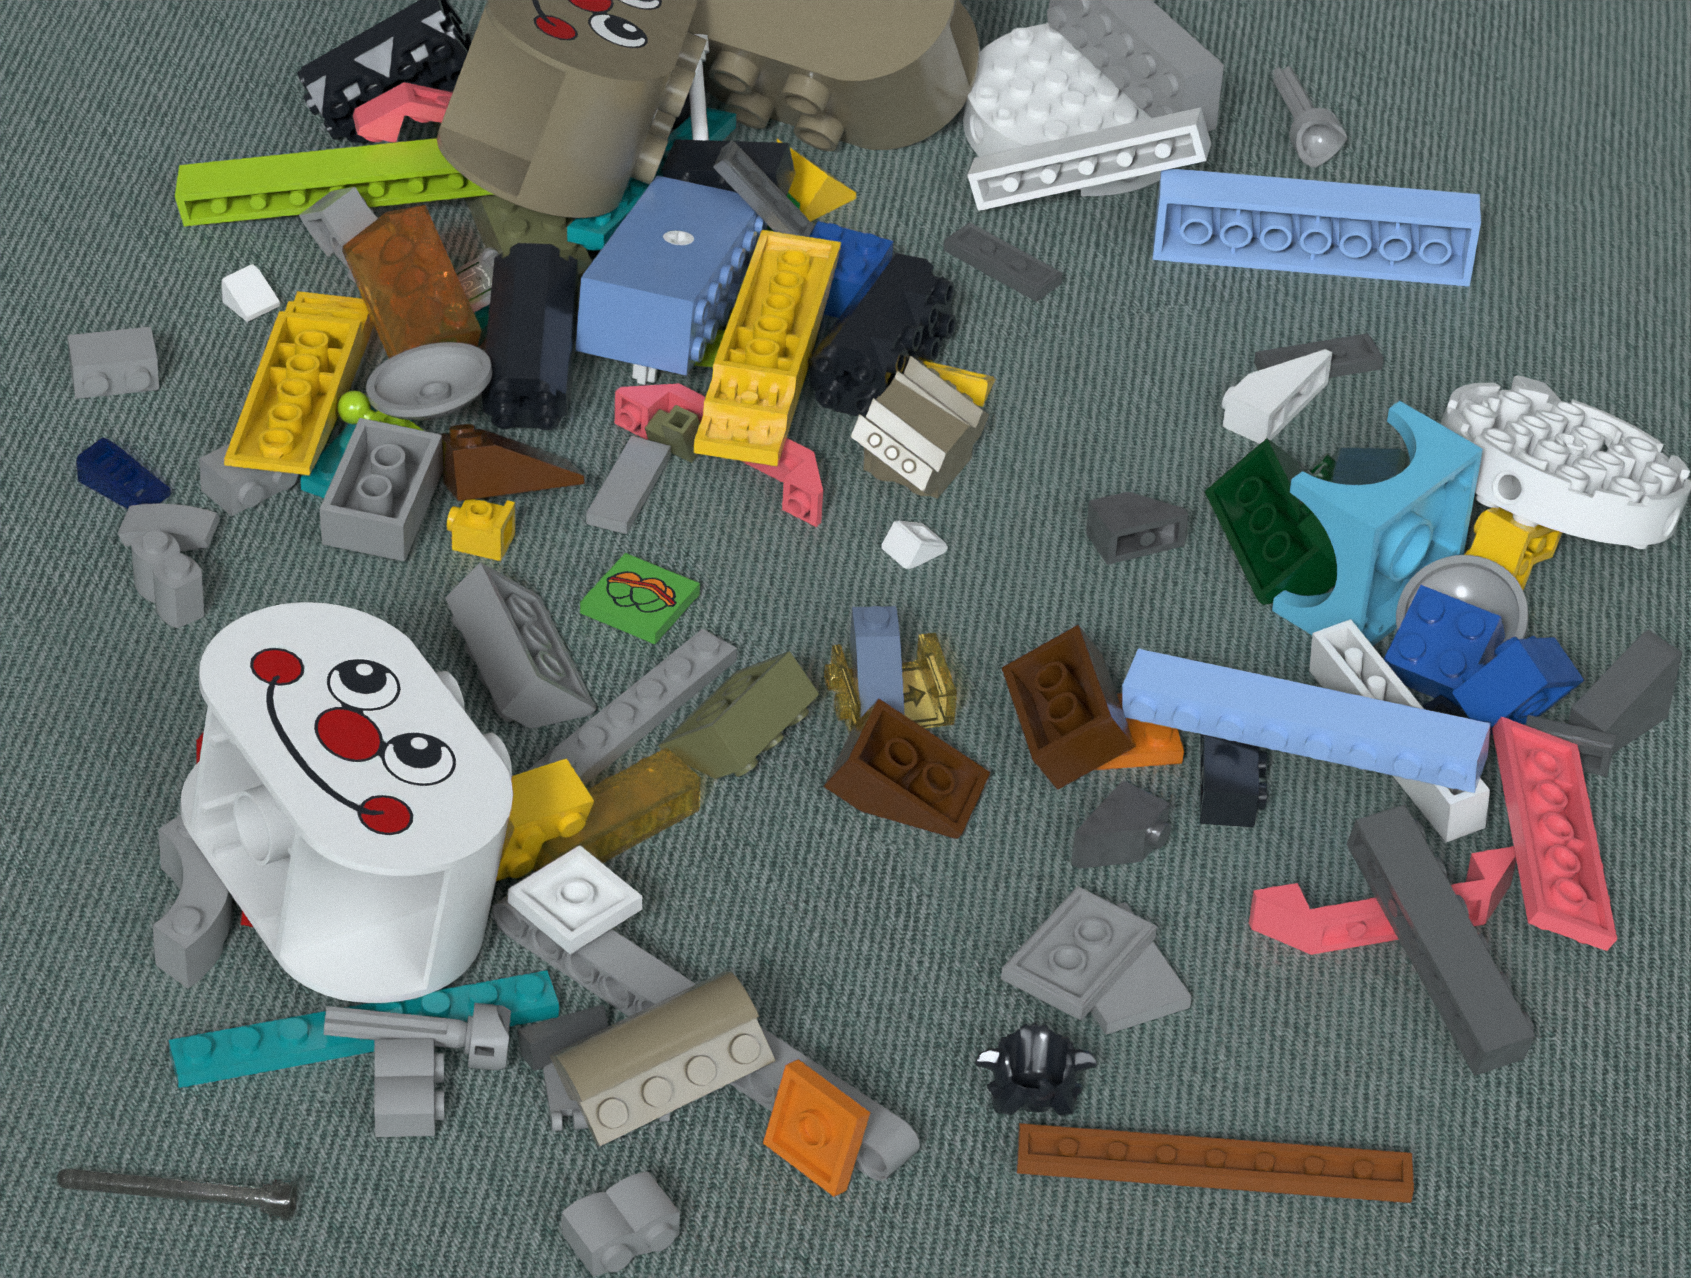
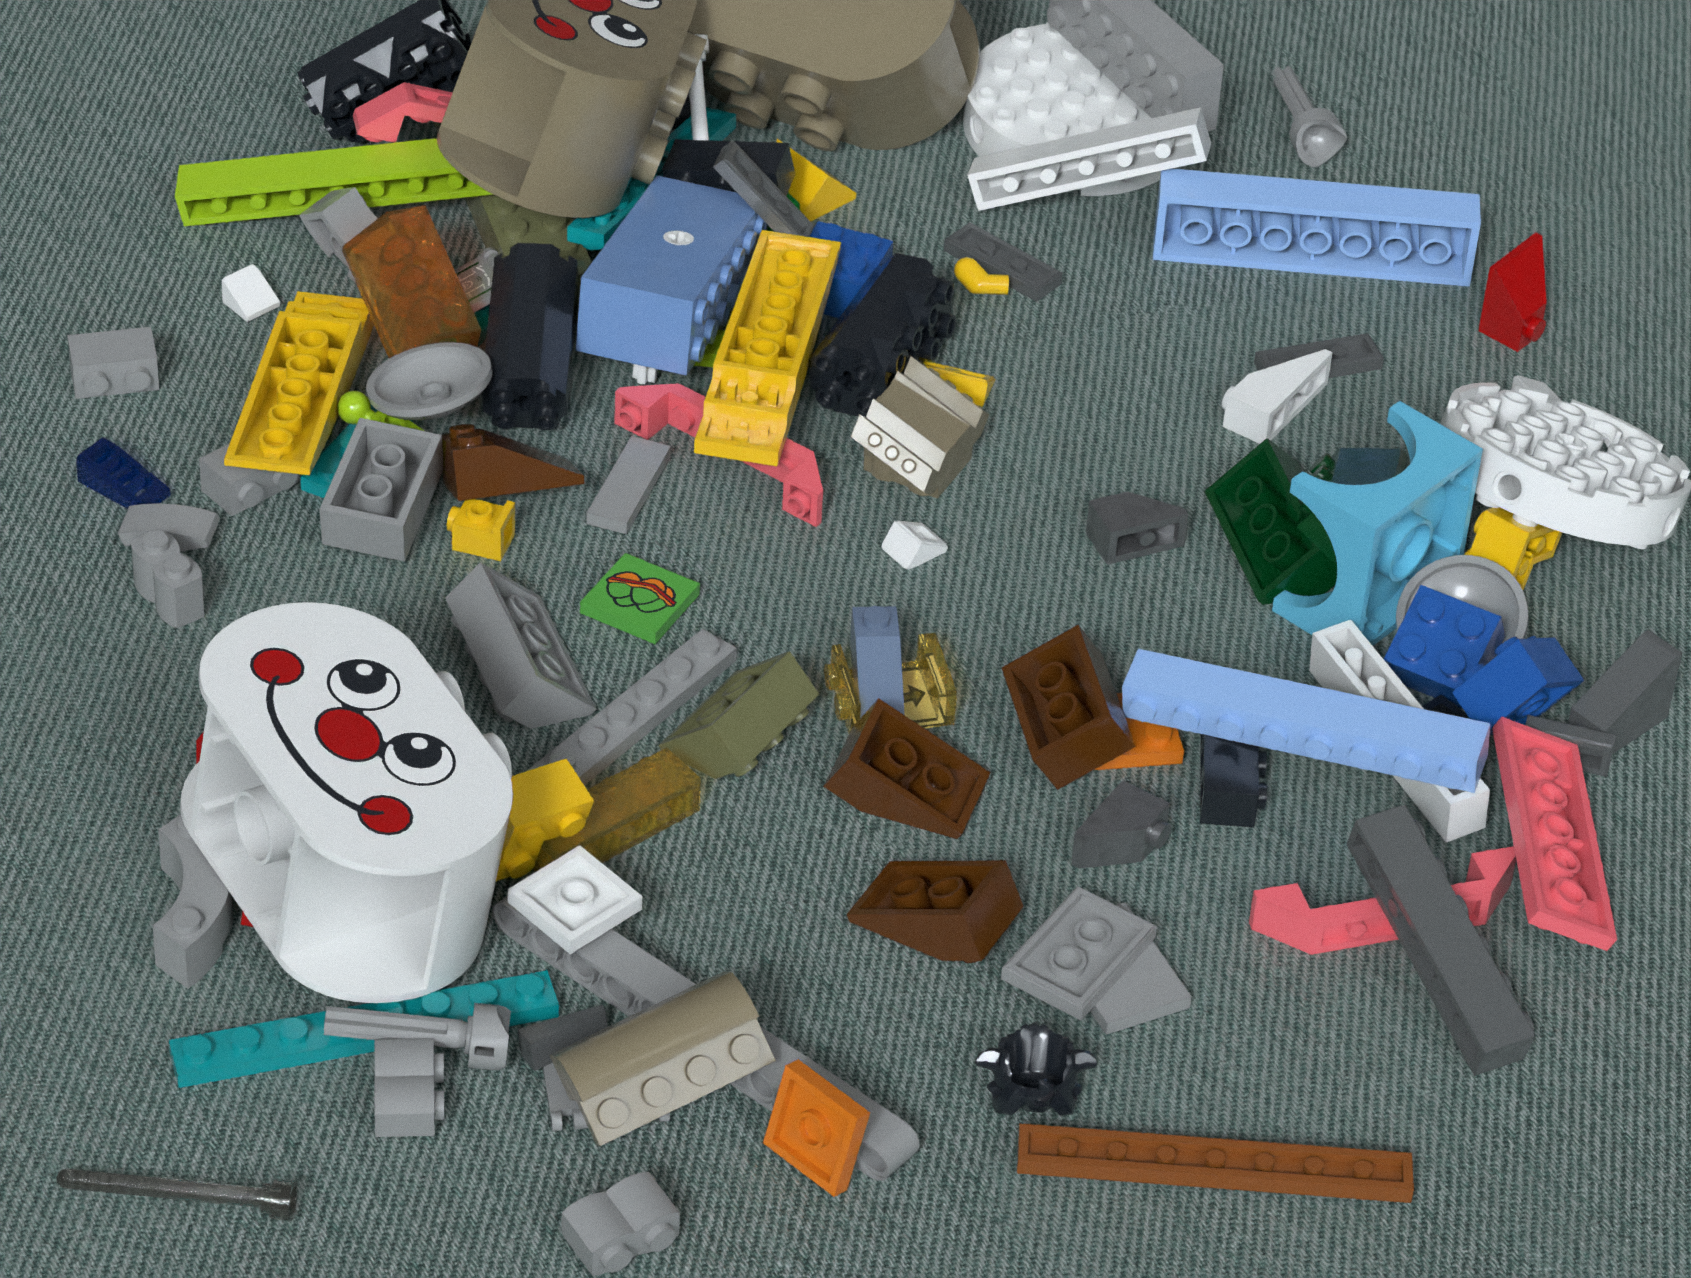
olive piece [645,405,700,463] -> none
none -> reddish brown slope [846,860,1024,963]
none -> yellow arm [954,257,1009,295]
none -> red slope [1478,232,1547,352]

